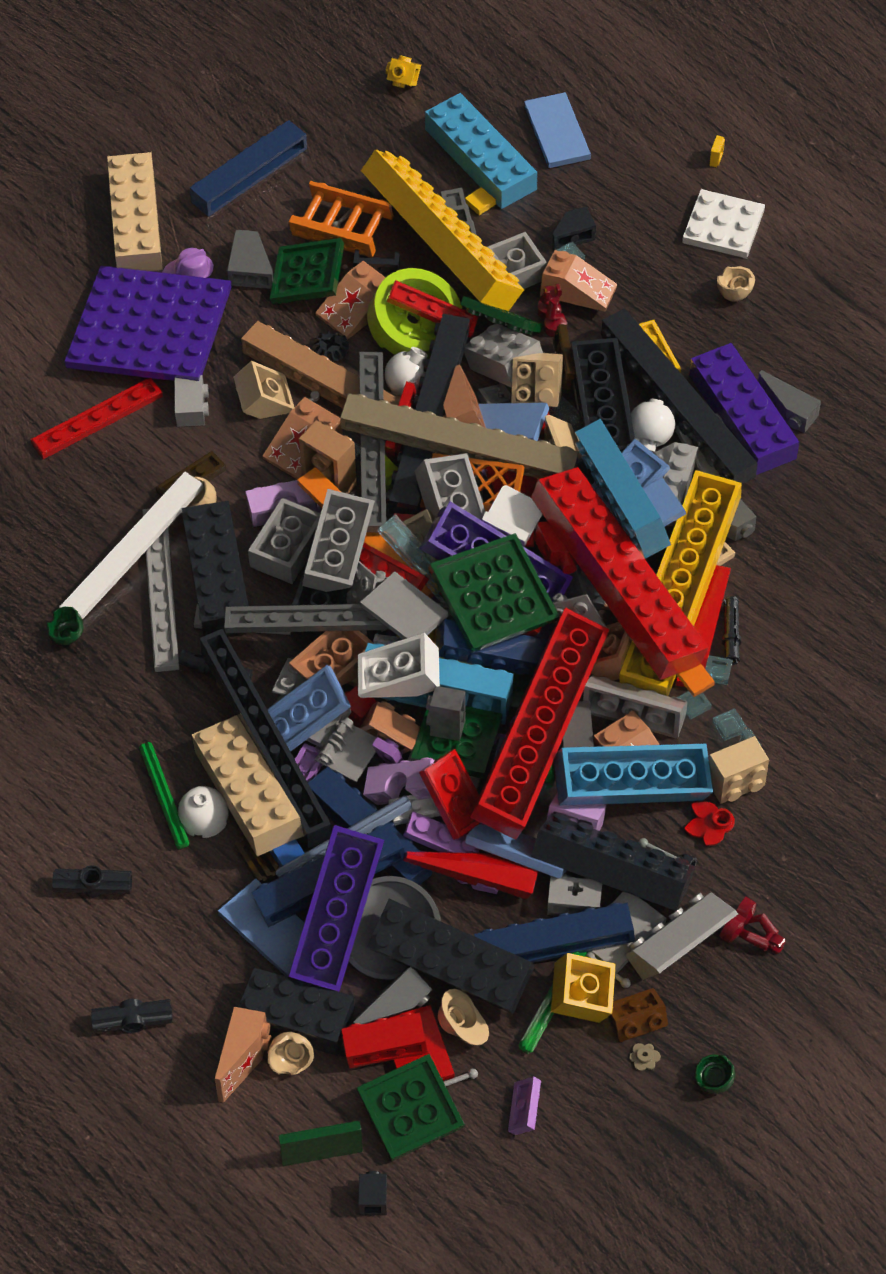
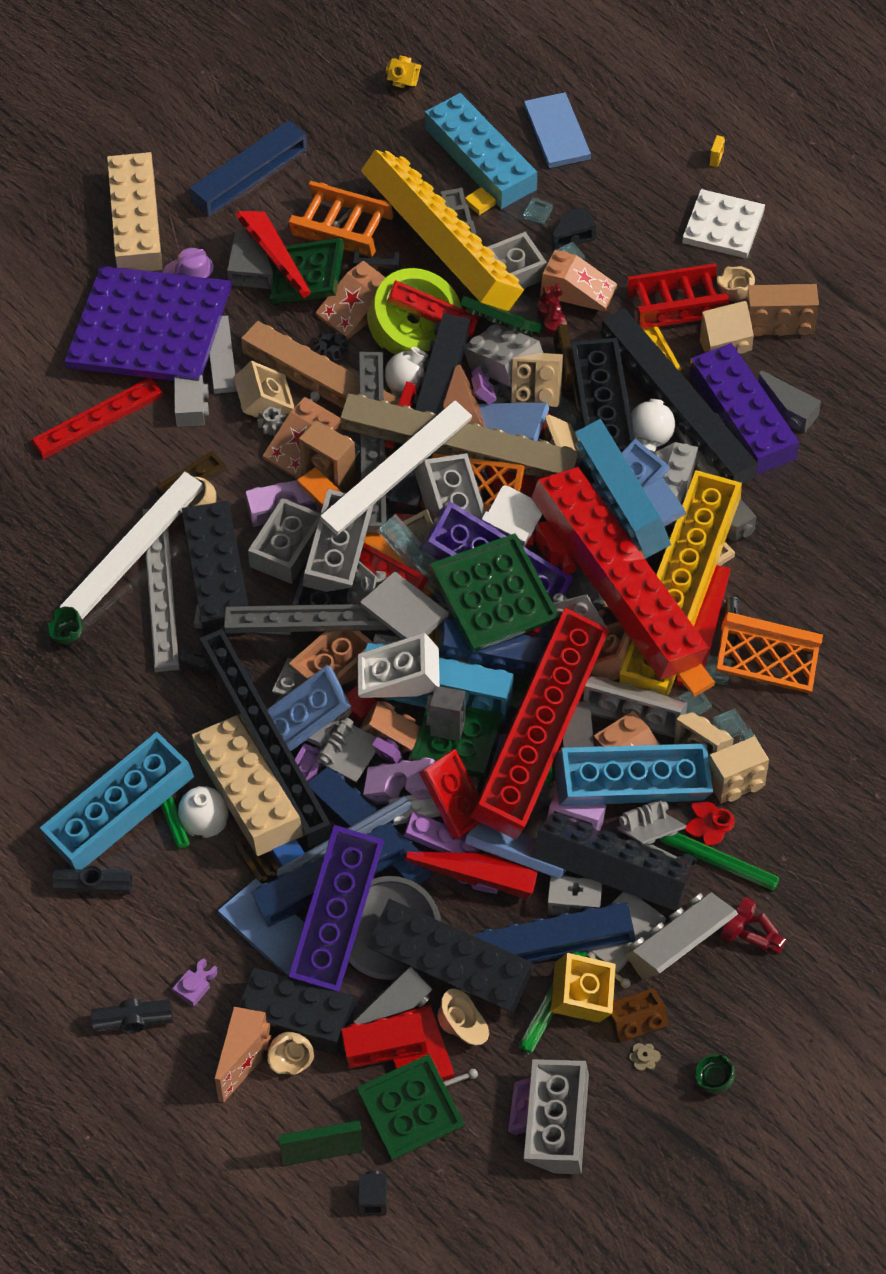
none -> dark azure brick [40,732,194,869]
none -> medium lavender plate [172,959,217,1007]
none -> light grey tile [210,316,237,394]
none -> red wedge [235,211,311,298]
none -> light grey gear [257,407,286,436]
none -> white tile [320,401,472,535]
none -> medium lavender plate [471,366,497,405]
none -> clear light blue tile [524,198,553,224]
none -> light grey slope [524,1059,589,1174]
none -> light grey hinge [617,800,686,844]
none -> red fence [627,263,729,329]
none -> green axle [660,833,779,890]
none -> tan slope [674,712,733,759]
none -> tan slope [700,301,754,354]
none -> orange fence [715,612,823,694]
none -> medium nougat brick [746,284,819,336]

